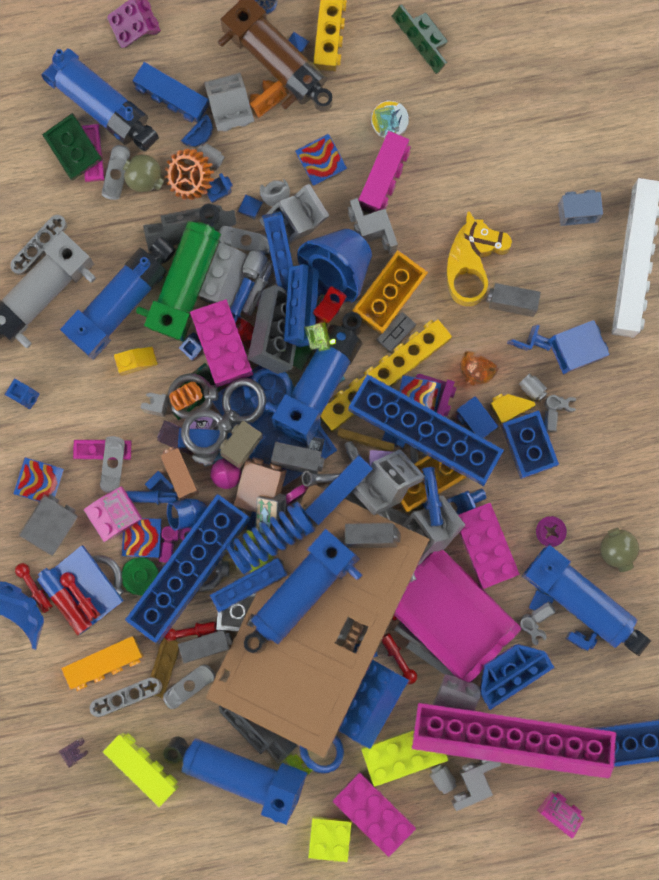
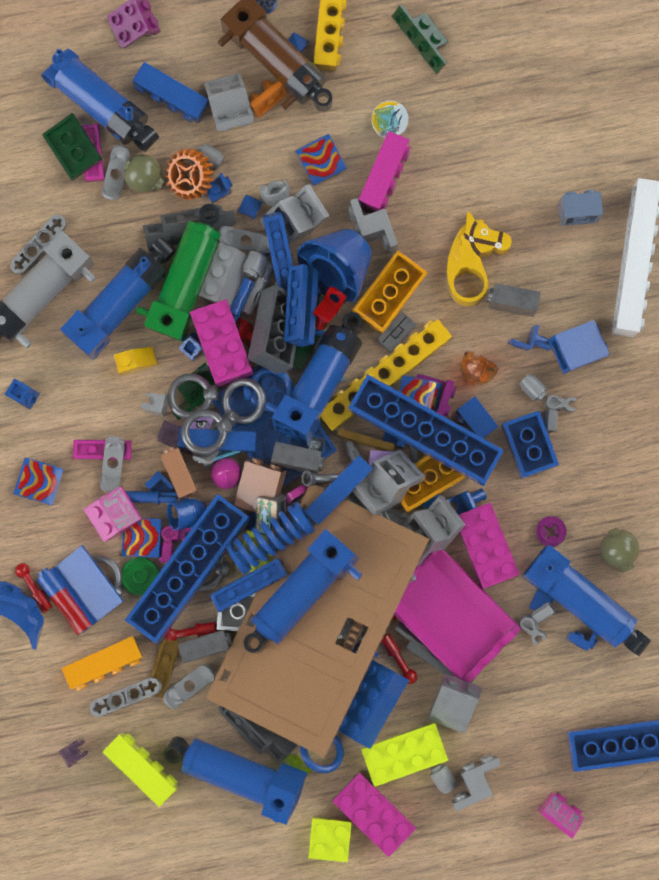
flat silver brick [19,494,78,556] -> none
red pin [60,572,100,621] -> none
orange gear [169,382,203,411] -> none
blue tile [181,114,213,147] -> none
dark tan brick [220,421,262,469] -> none
clear neon green bracket [305,322,336,351] -> none
flat silver brick [345,523,400,548] -> none
dark pink brick [412,703,616,779] -> none
blue pin [422,467,443,527] -> none
blue wedge [480,644,554,710] -> none
yellow slope [490,393,536,425] -> none

